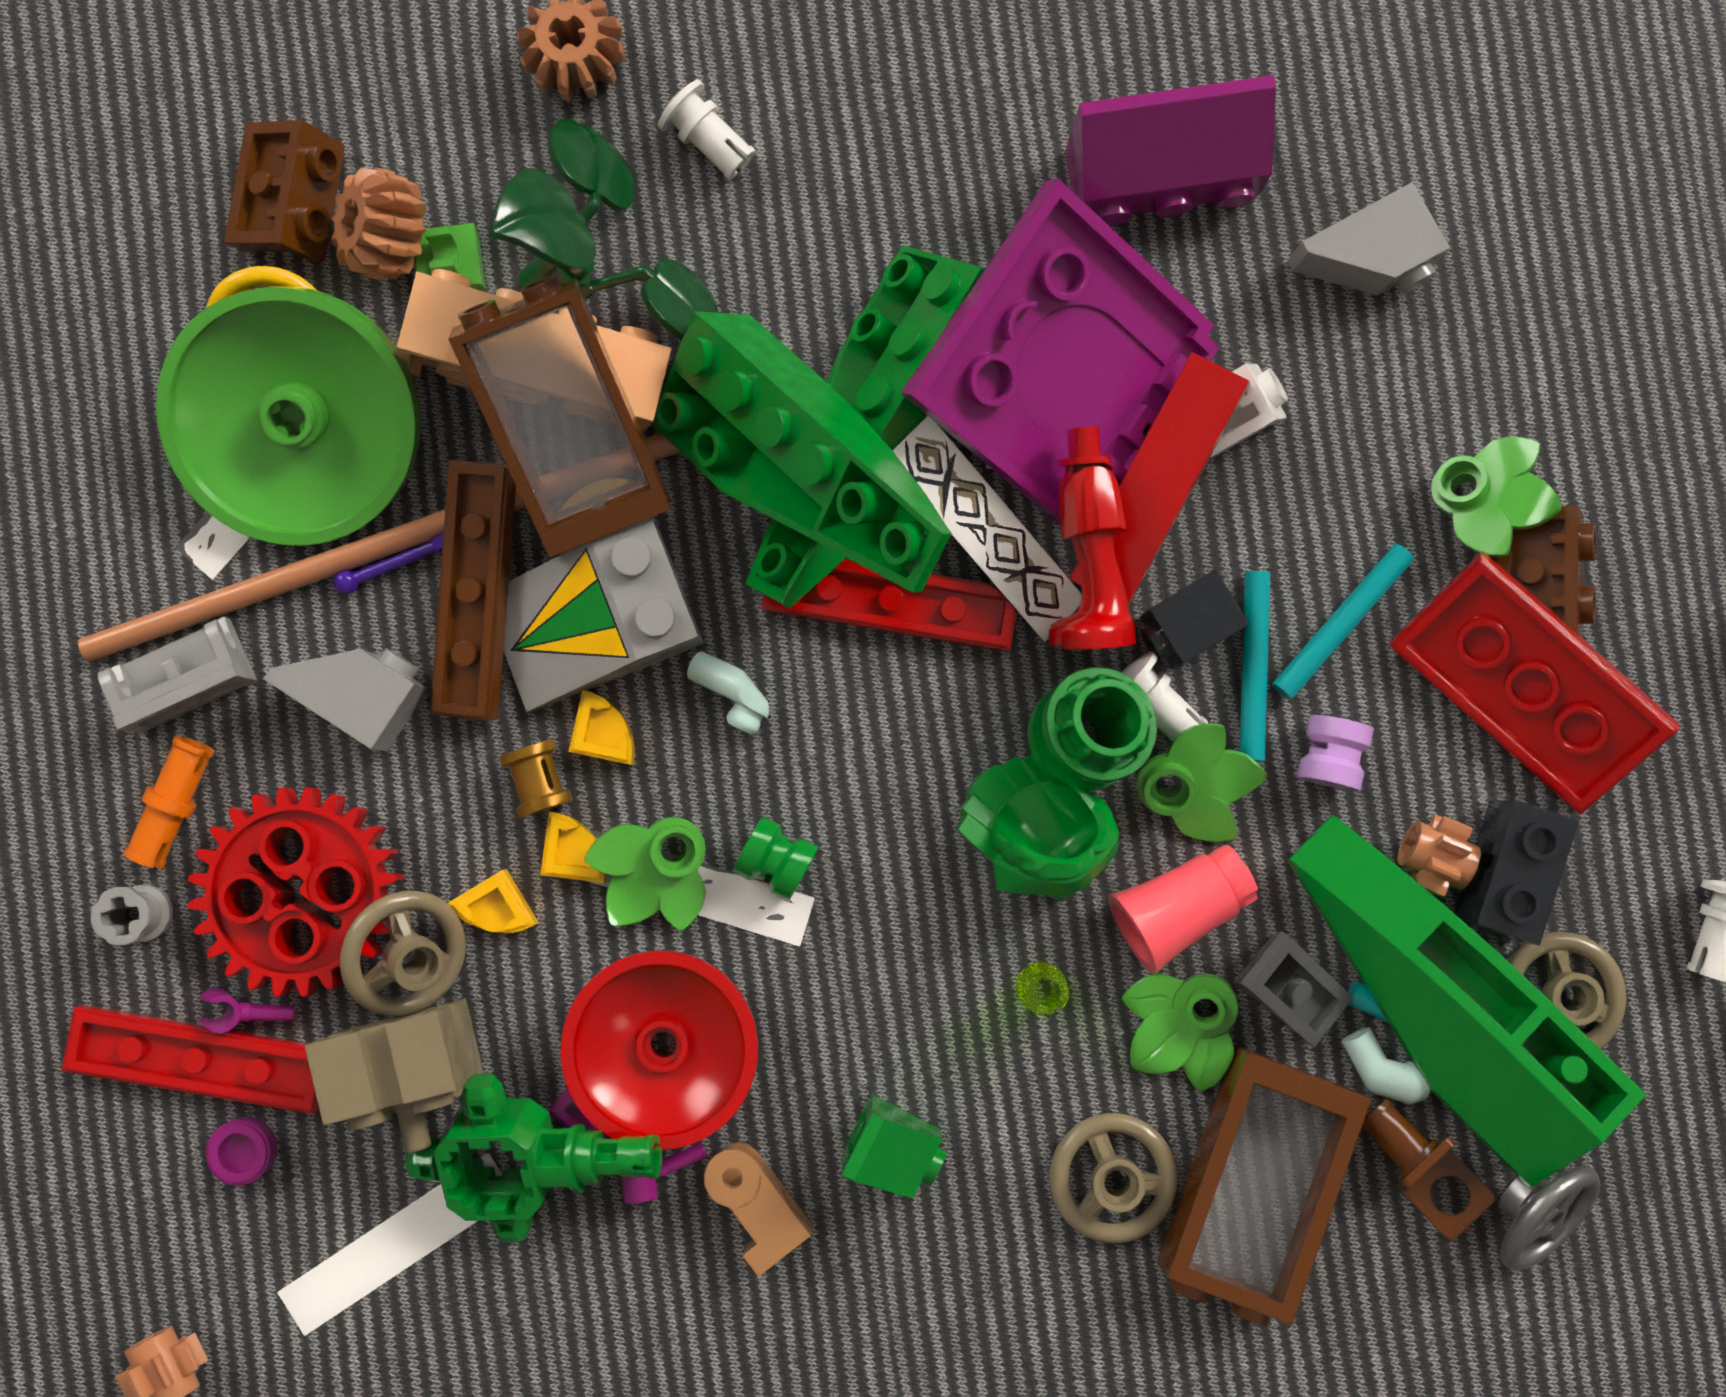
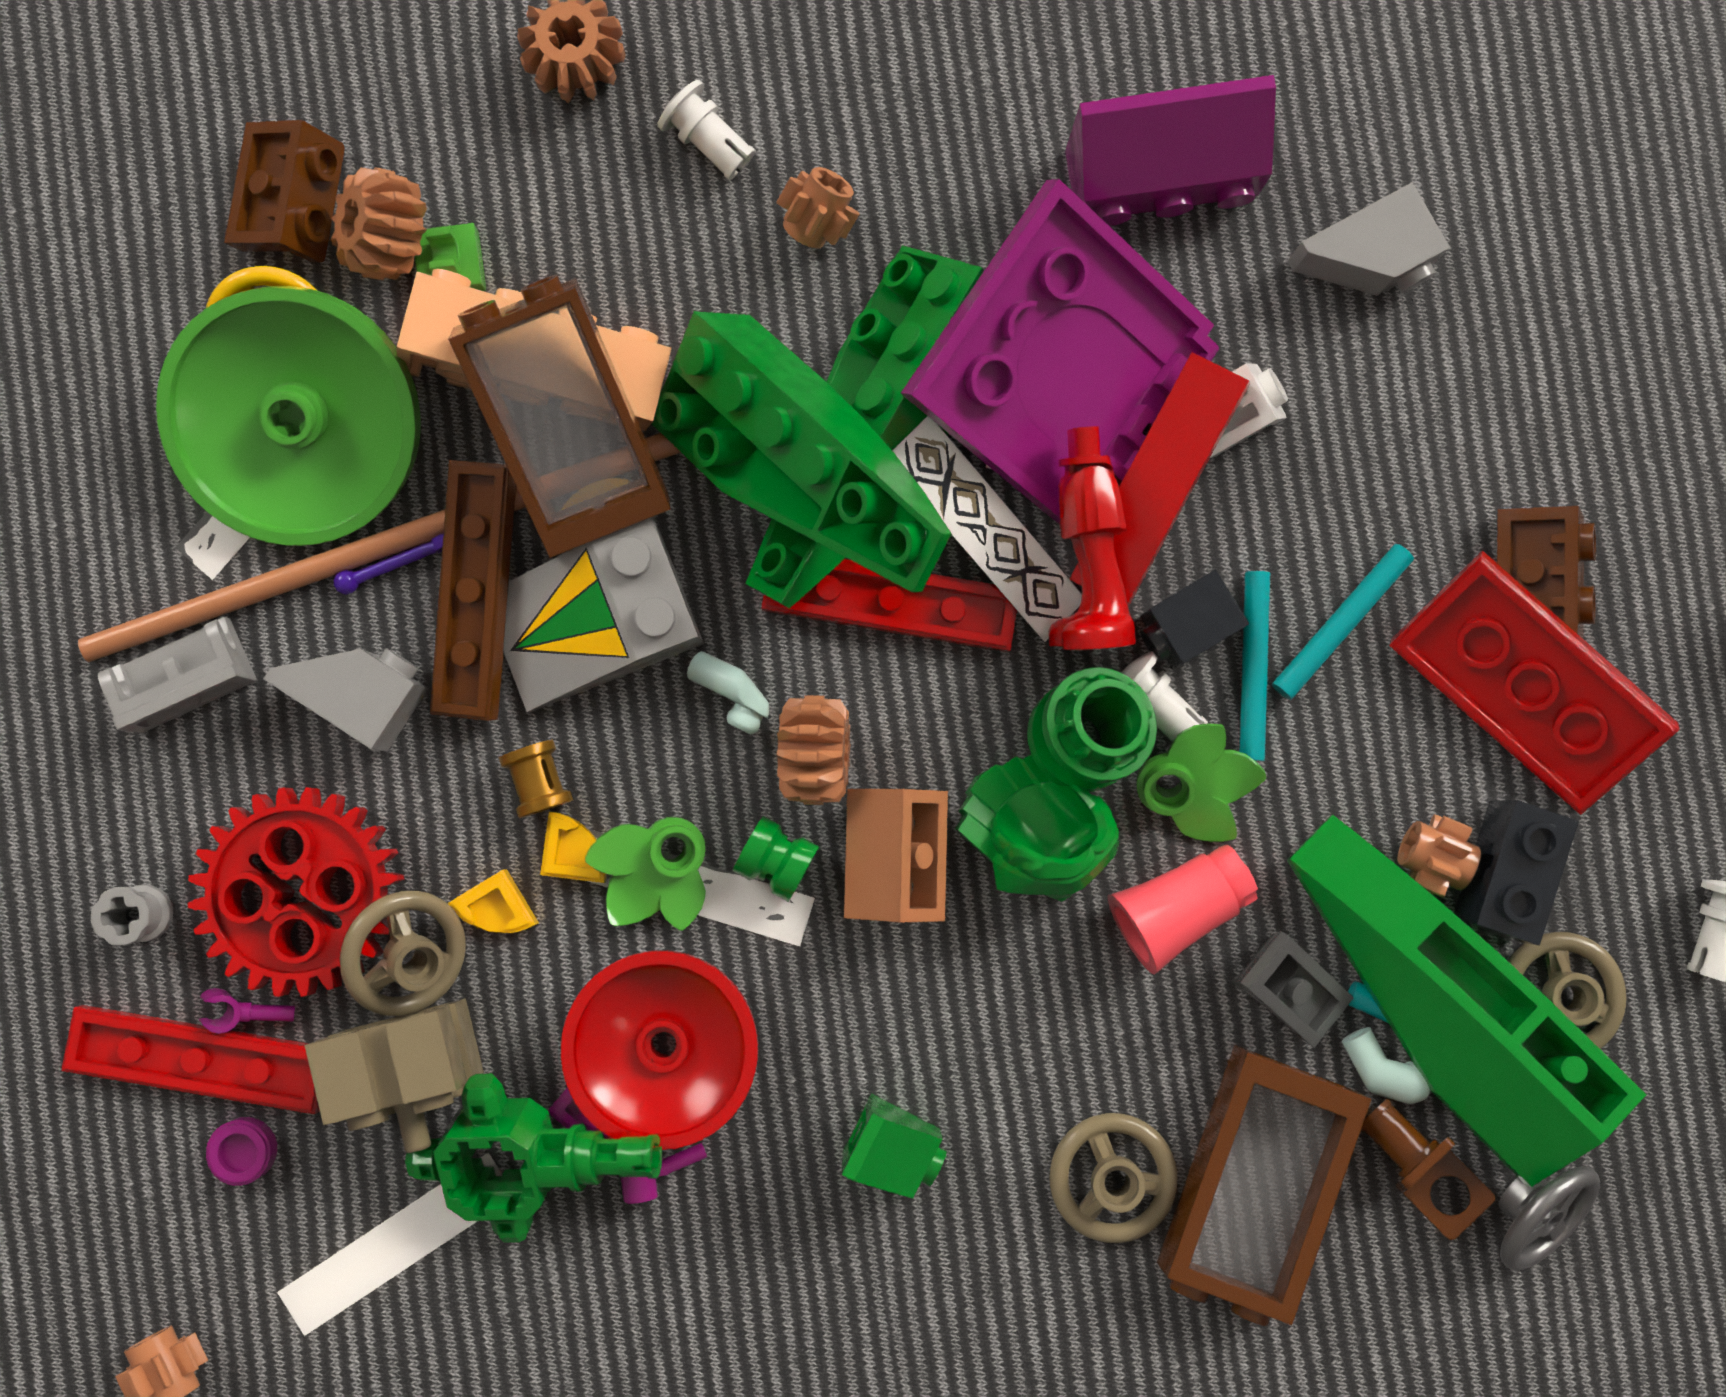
orange pin [123,735,215,869] -> none
dark green plant [489,119,719,340] -> none
yellow tile [569,690,635,765] -> none
medium nougat leg [704,1142,813,1277] -> none
clear neon green pin [1016,962,1069,1015] -> none
bright green plate [1122,973,1238,1091] -> none
lavender wheel [1297,715,1374,791] -> none
bright green plate [1431,436,1562,558] -> none
none -> nougat gear [776,695,851,805]
none -> nougat gear [777,167,859,248]
none -> nougat brick [844,789,948,922]

